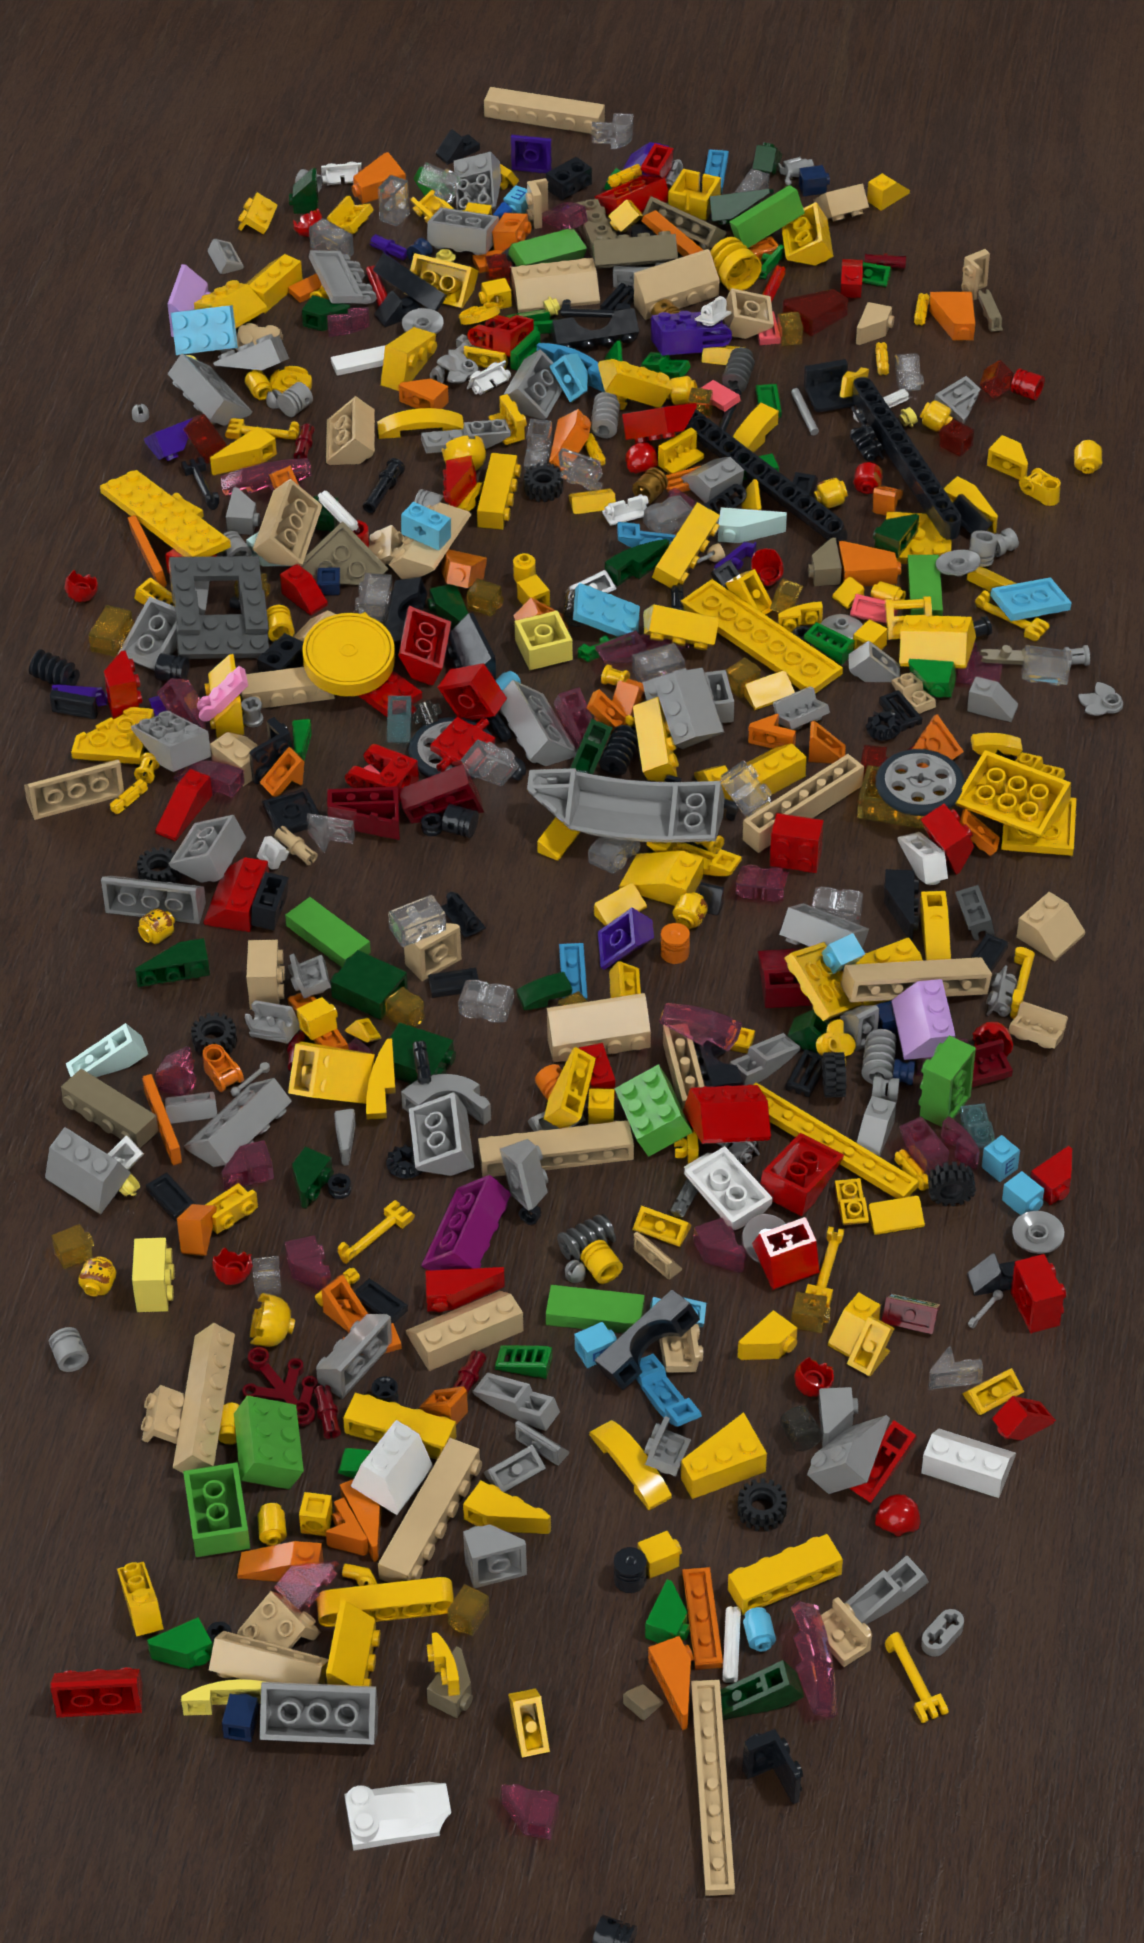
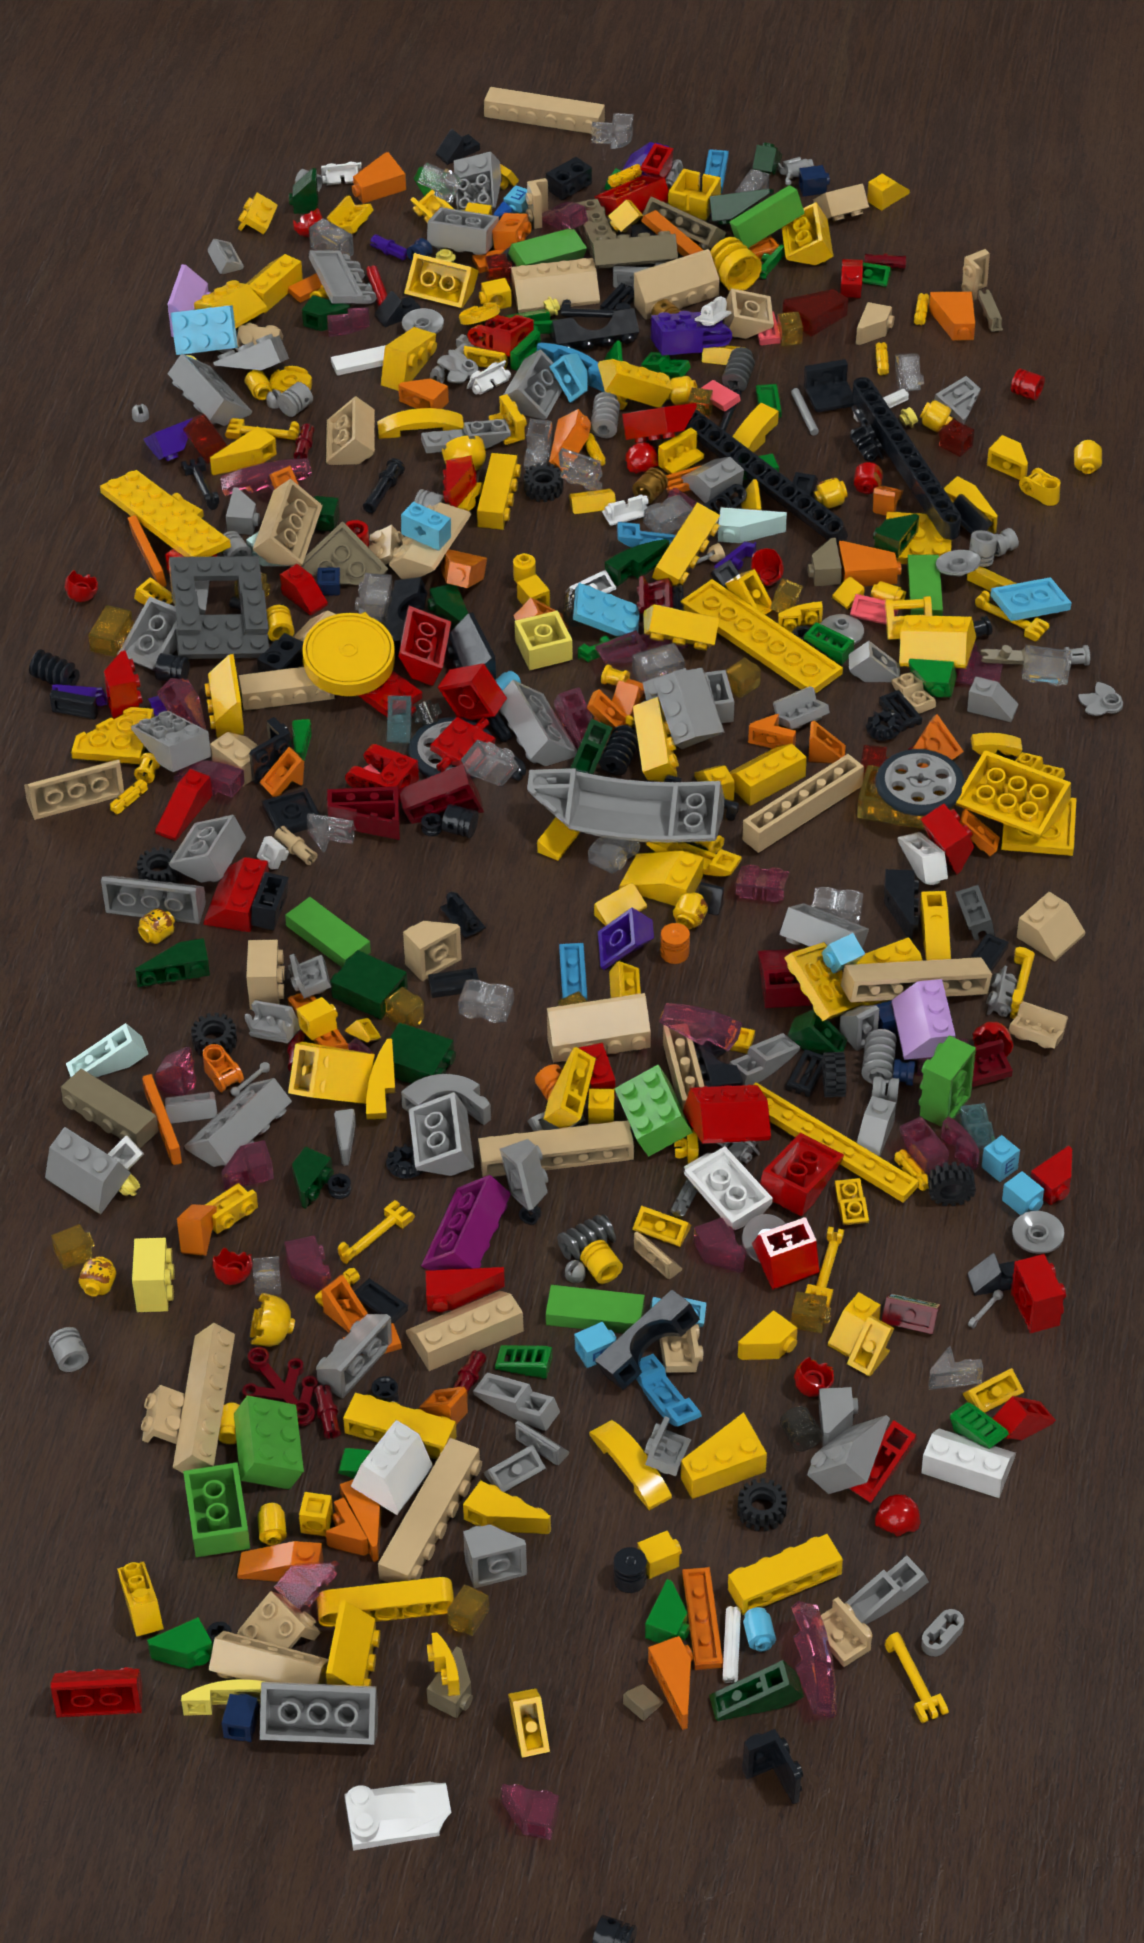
black tile [146,1172,195,1222] -> none
bright pink hinge [197,666,248,722] -> none
light grey bush [241,697,263,727] -> none
white axle [318,491,359,531] -> none
yellow arm [342,1563,377,1586] -> none
black slope [373,253,447,311] -> none
clear brick [378,175,410,227] -> none
clear brick [388,895,446,947] -> none
black axle [413,1040,431,1084] -> none
clear yellow brick [467,578,503,617] -> none
dark purple slope [511,135,552,173] -> none
dark green slope [516,972,573,1010] -> none
tan plate [691,1680,735,1896] -> none
clear brick [721,760,772,818] -> none
yellow slope [744,670,795,710] -> none
red axle [762,265,785,303] -> none
red brick [770,813,824,873] -> none
yellow plate [816,1019,856,1067] -> none
yellow slope [840,367,869,398] -> none
yellow brick [853,619,888,650] -> none
yellow slope [868,1196,925,1235] -> none
clear red brick [980,360,1014,399] -> none
none -> dark red bracket [637,575,673,614]
none -> green slope [950,1402,1009,1449]

